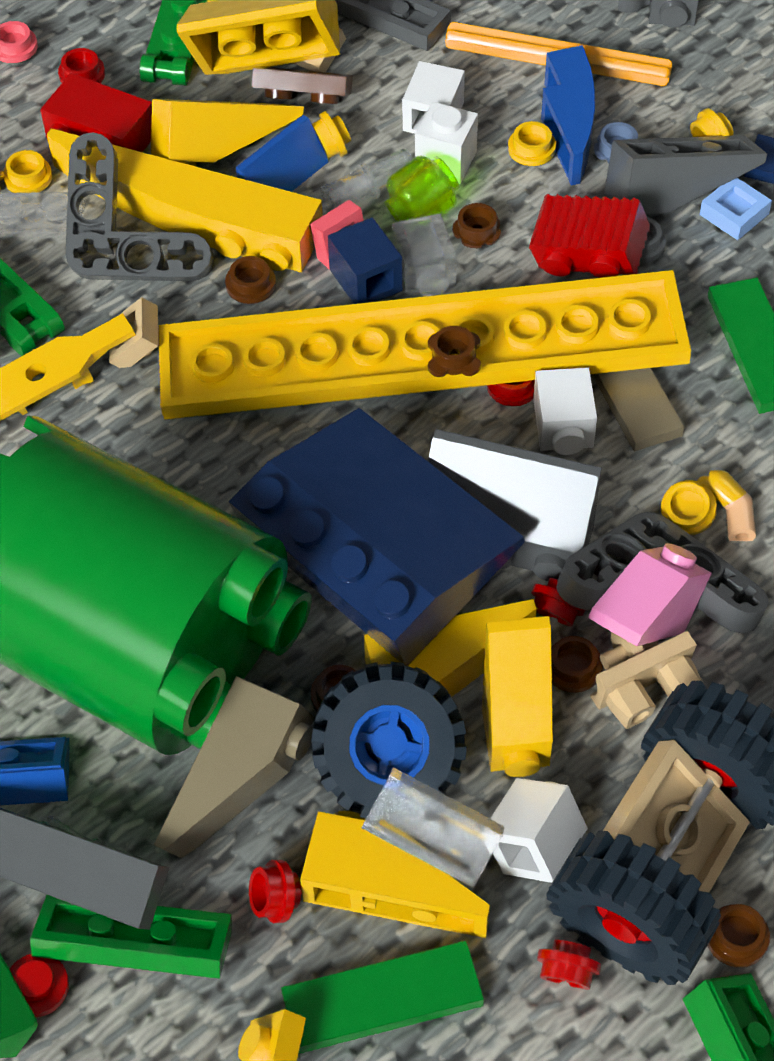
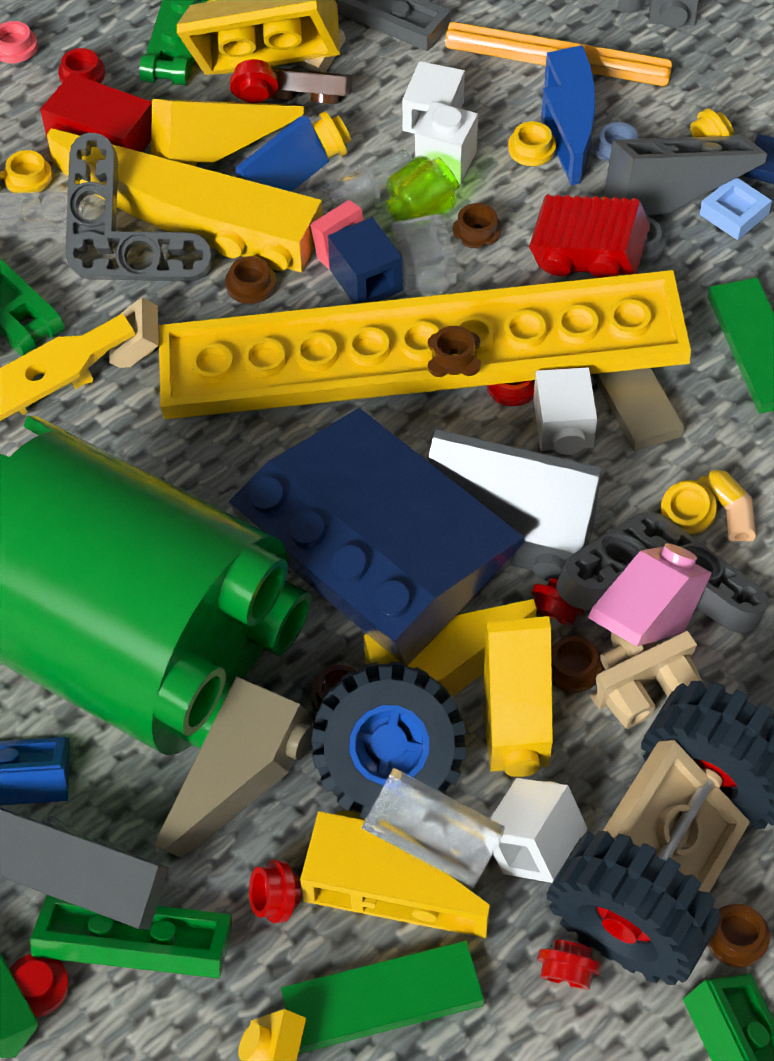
none -> red plate [230,59,278,103]

